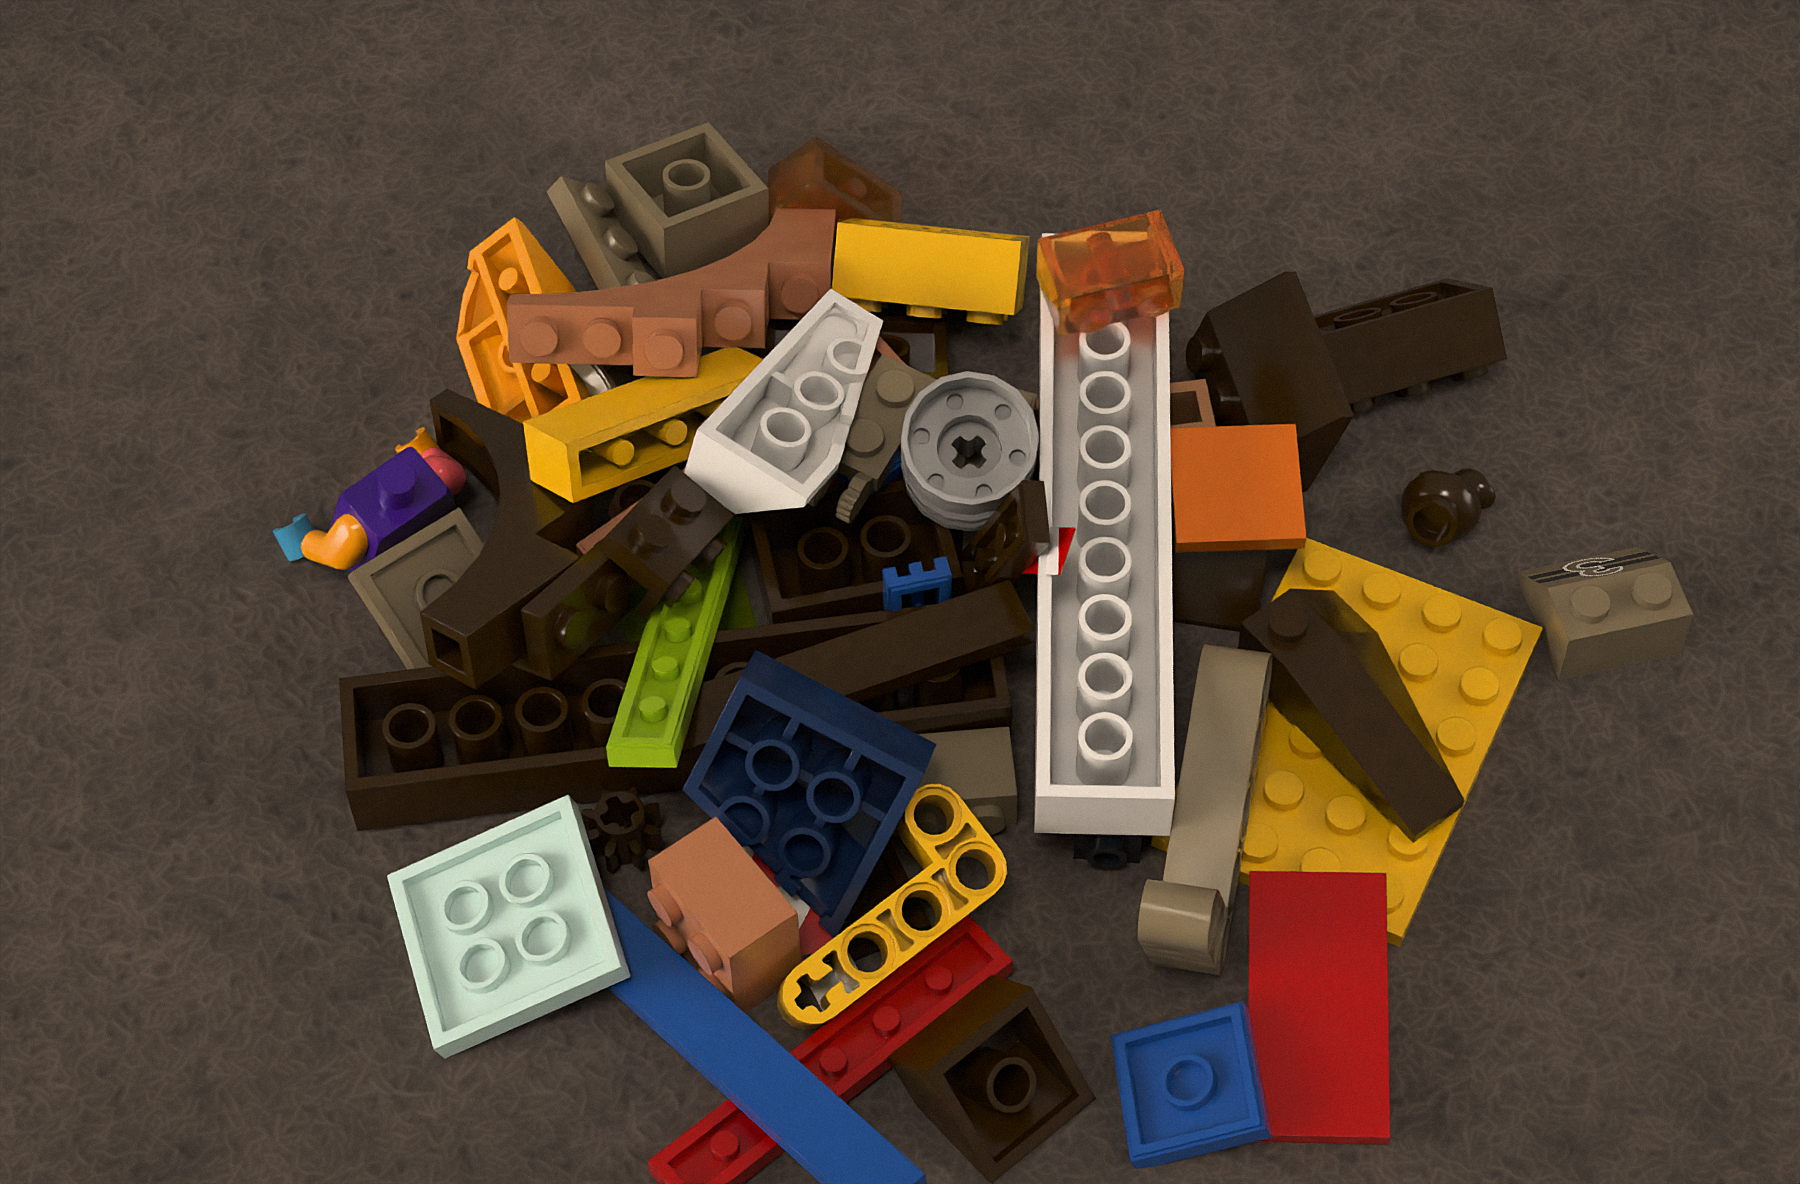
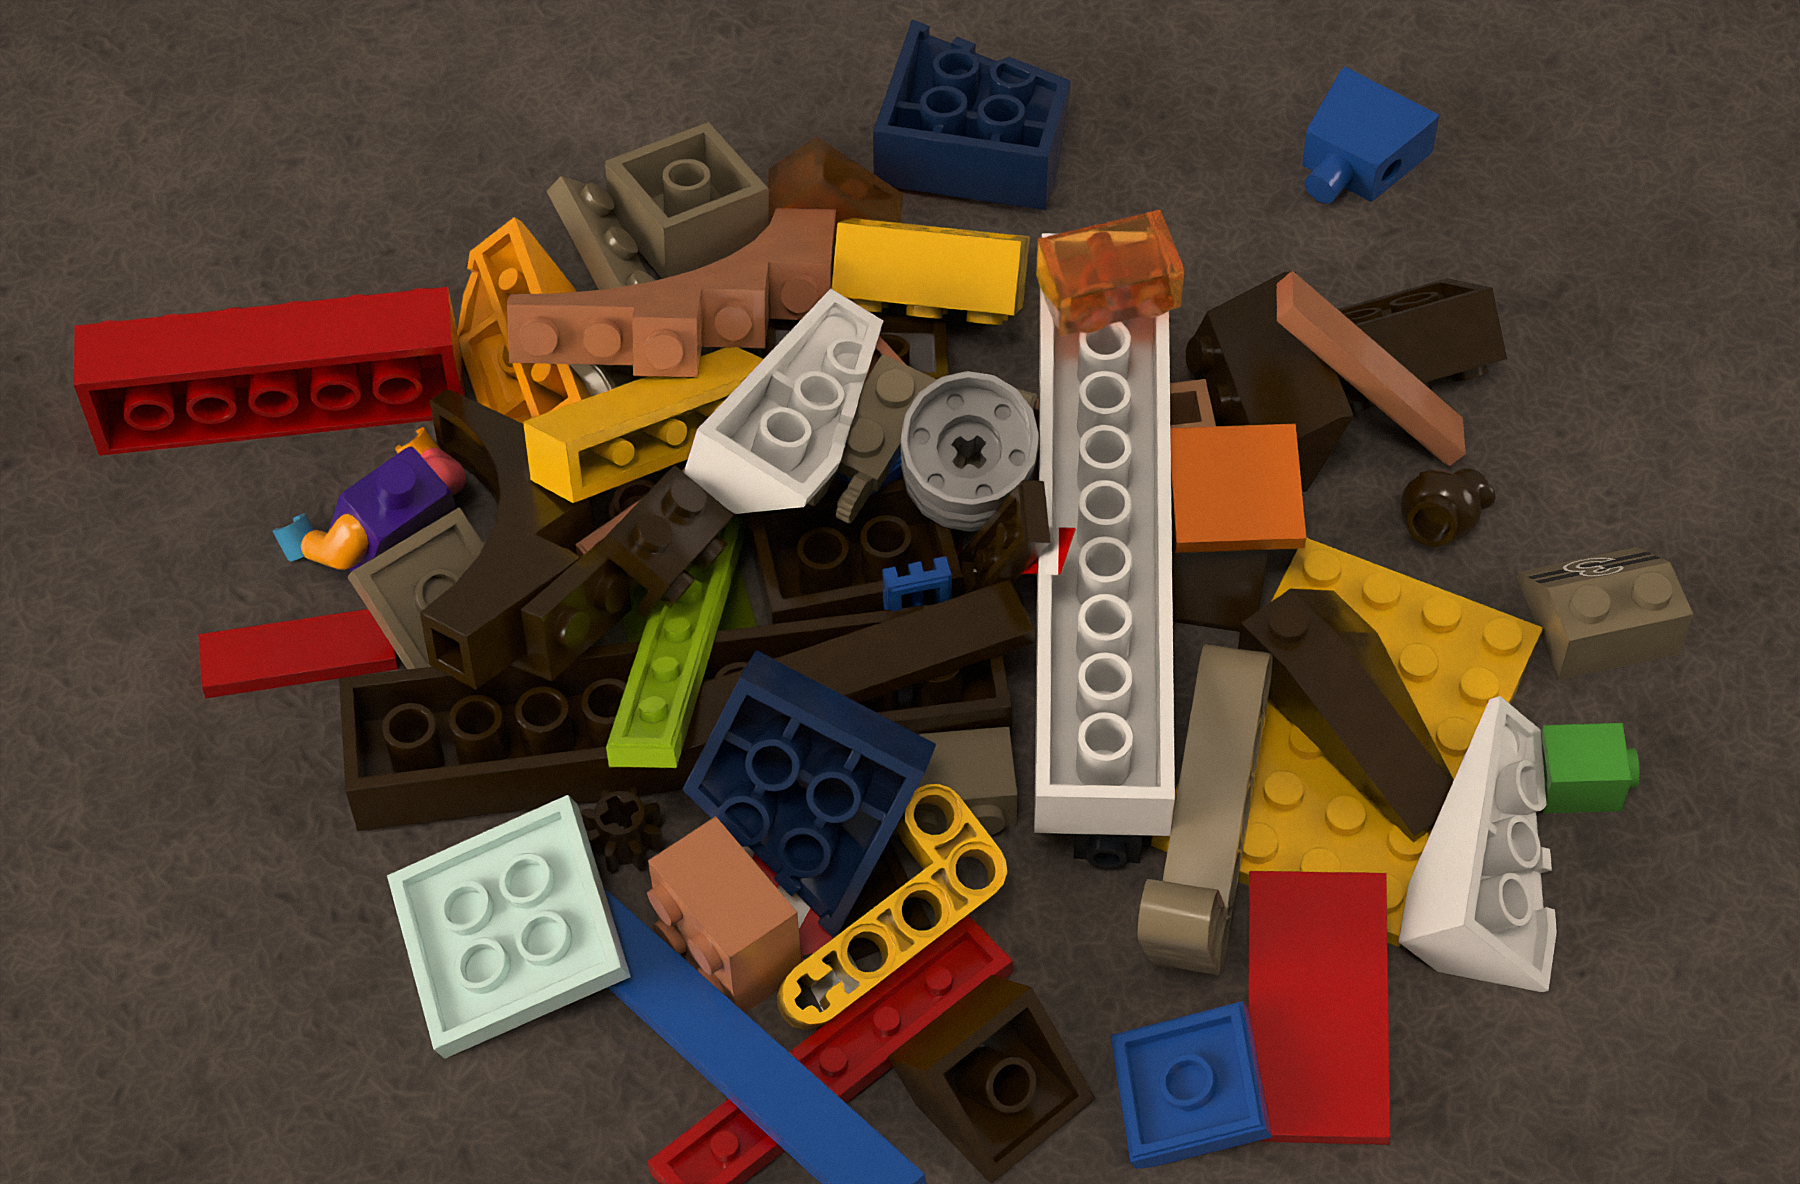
none -> red brick [73,287,465,456]
none -> red tile [198,609,398,698]
none -> dark blue wedge [873,19,1071,210]
none -> nougat tile [1276,271,1466,466]
none -> blue torso [1302,66,1439,204]
none -> white wedge [1399,696,1557,992]
none -> bright green brick [1541,723,1639,814]

